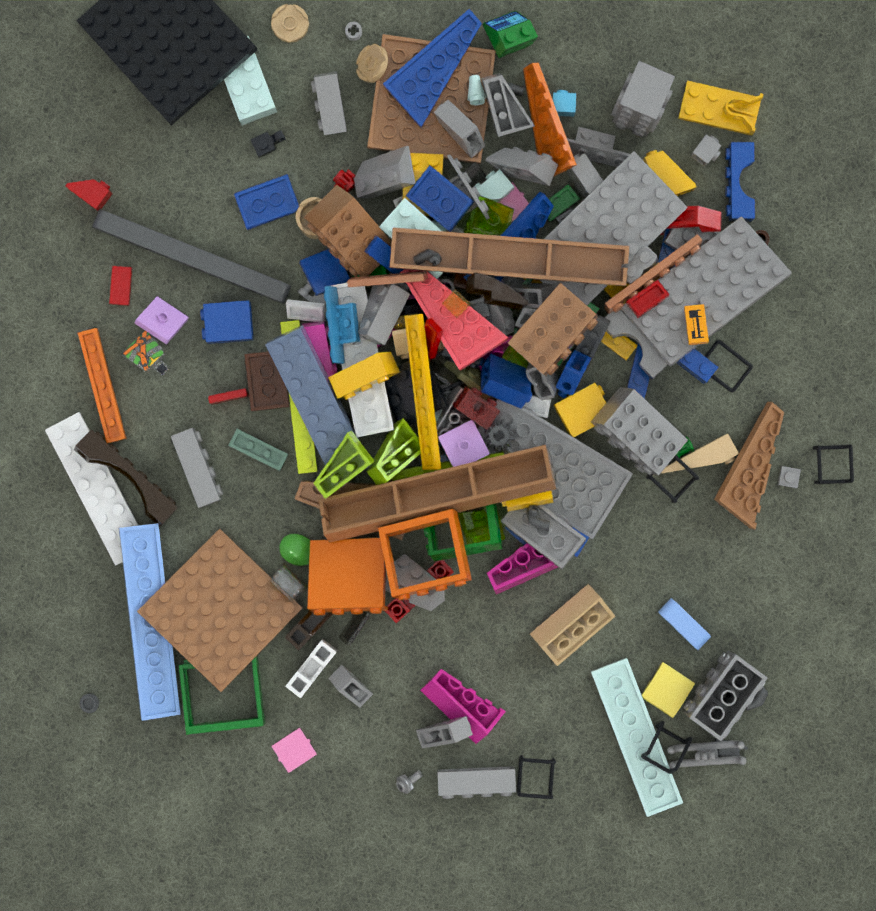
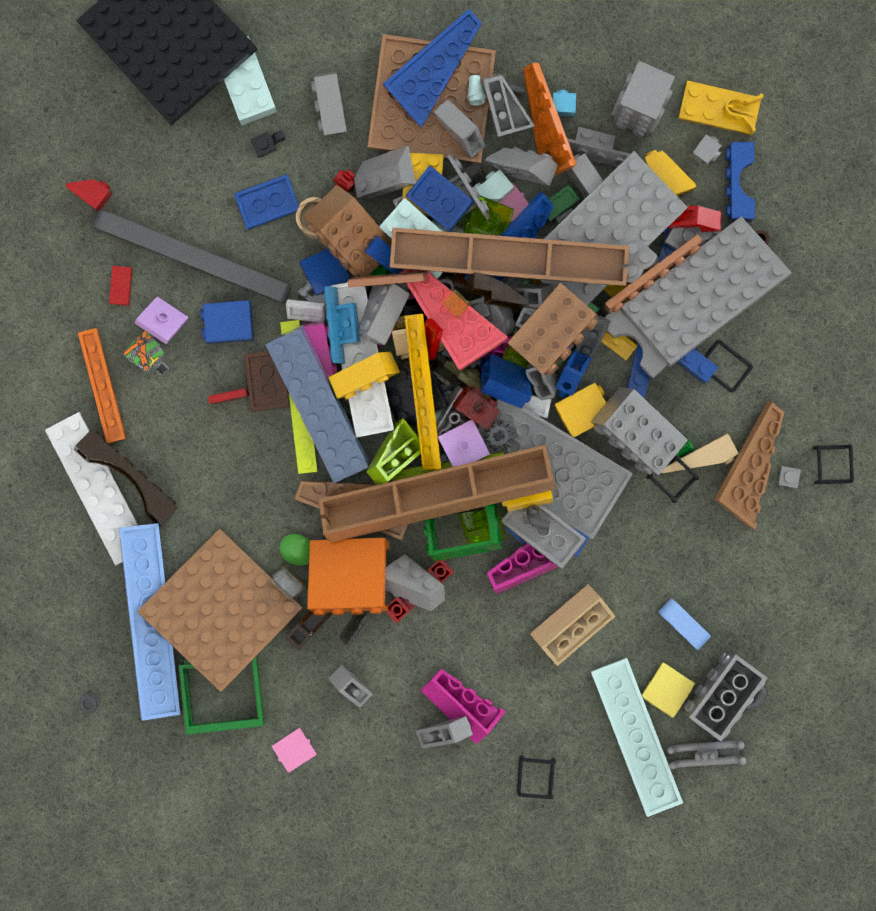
light grey brick [171,428,223,508] -> none
sand green plate [228,429,289,471] -> none
tan tile [271,4,309,43] -> none
white arch [285,639,338,698] -> none
lime wedge [313,430,375,499] -> none
light grey bush [345,22,362,41] -> none
tan tile [356,44,388,83] -> none
orange window [378,509,472,601] -> none
light grey plate [396,770,423,794] -> none
dark grey arm [413,249,442,266] -> none
light grey brick [438,766,516,799] -> none
green slope [482,11,538,58] -> none
red tile [626,280,670,318] -> none
black piece [641,721,692,774] -> none
light orange tile [684,304,709,345] -> none

